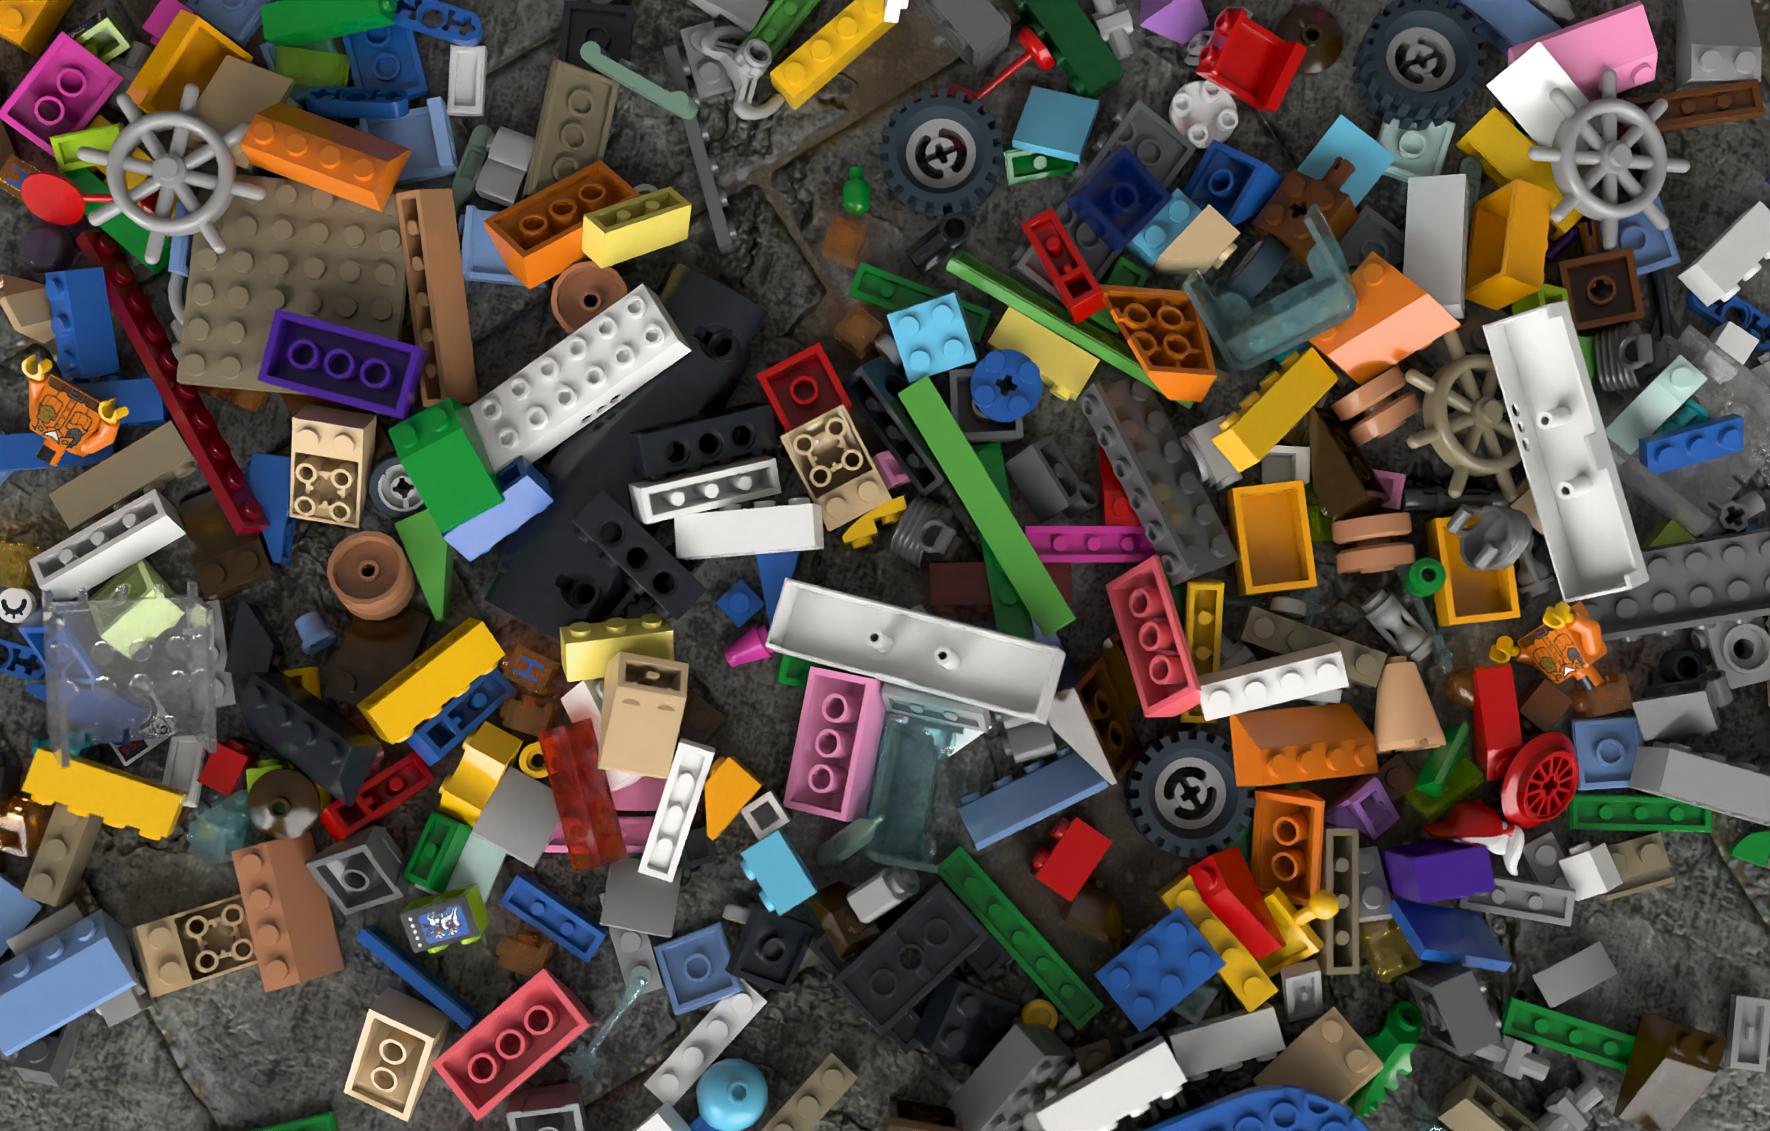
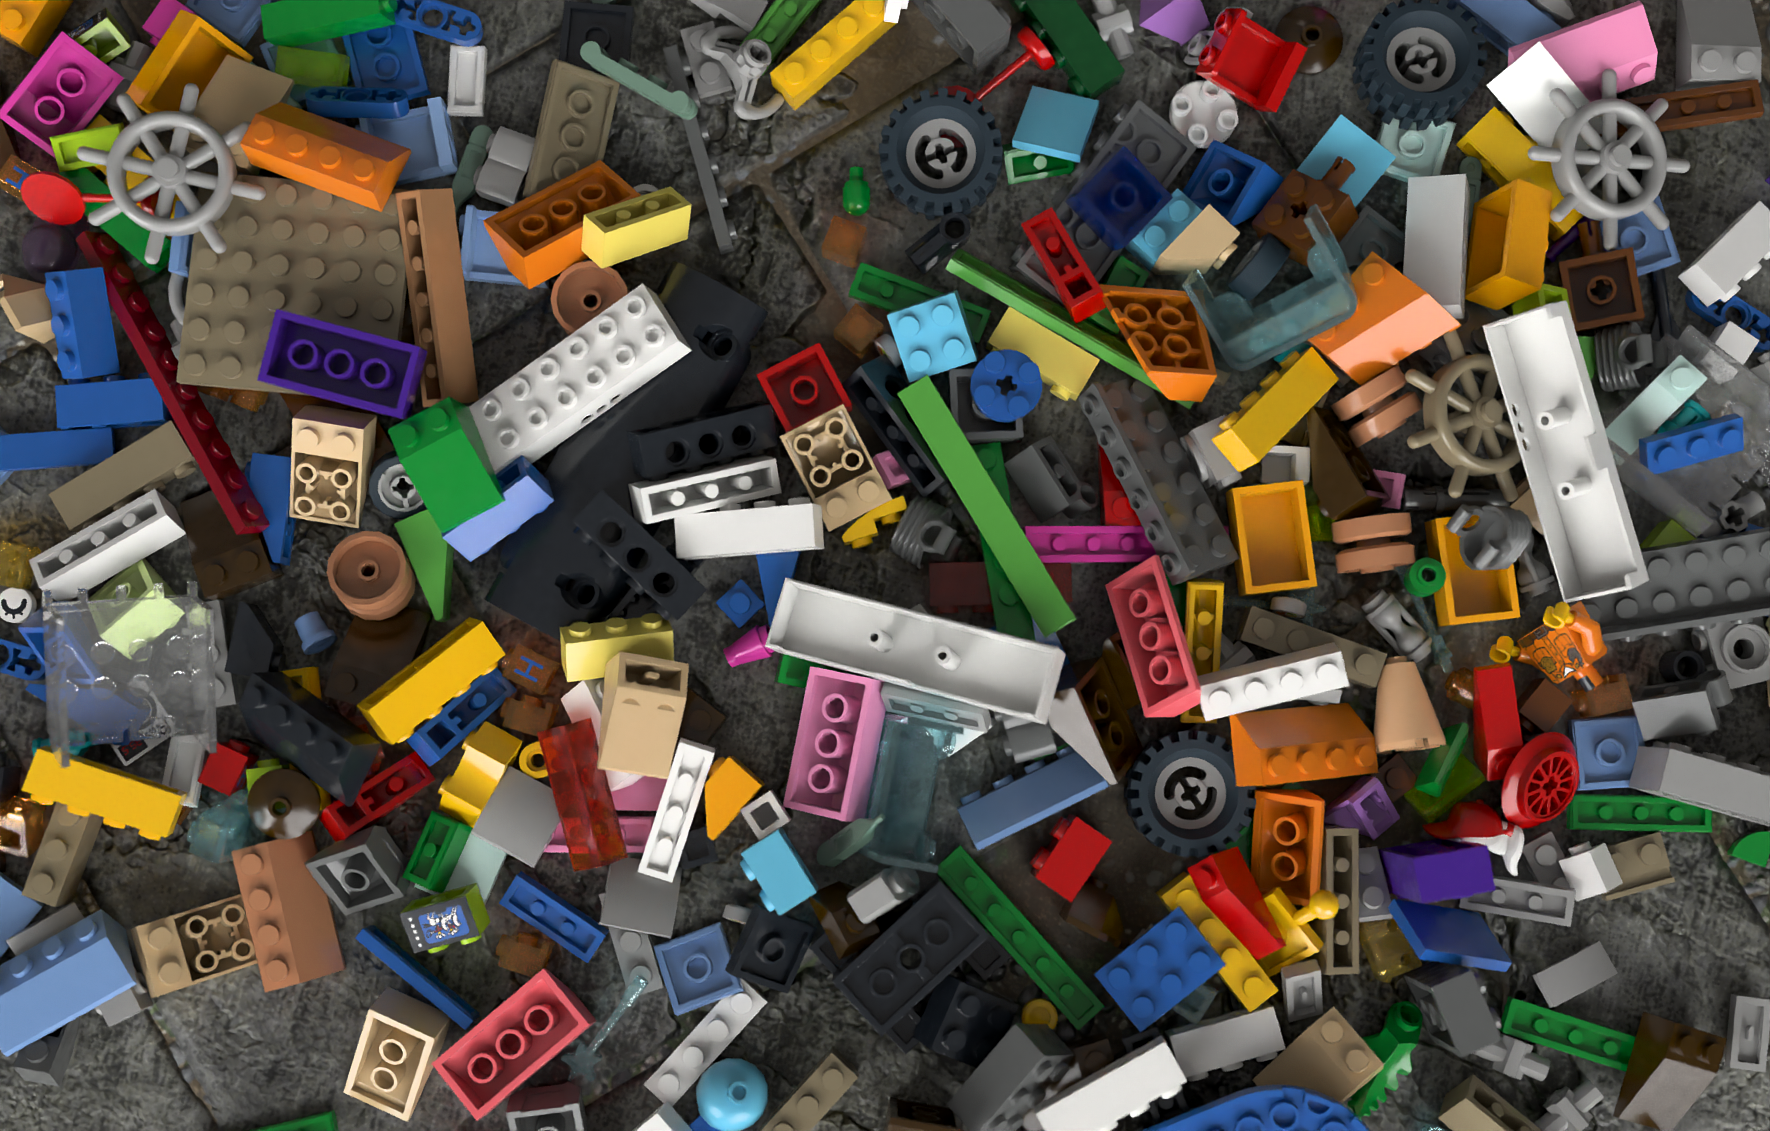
torso [22,354,129,467] -> none

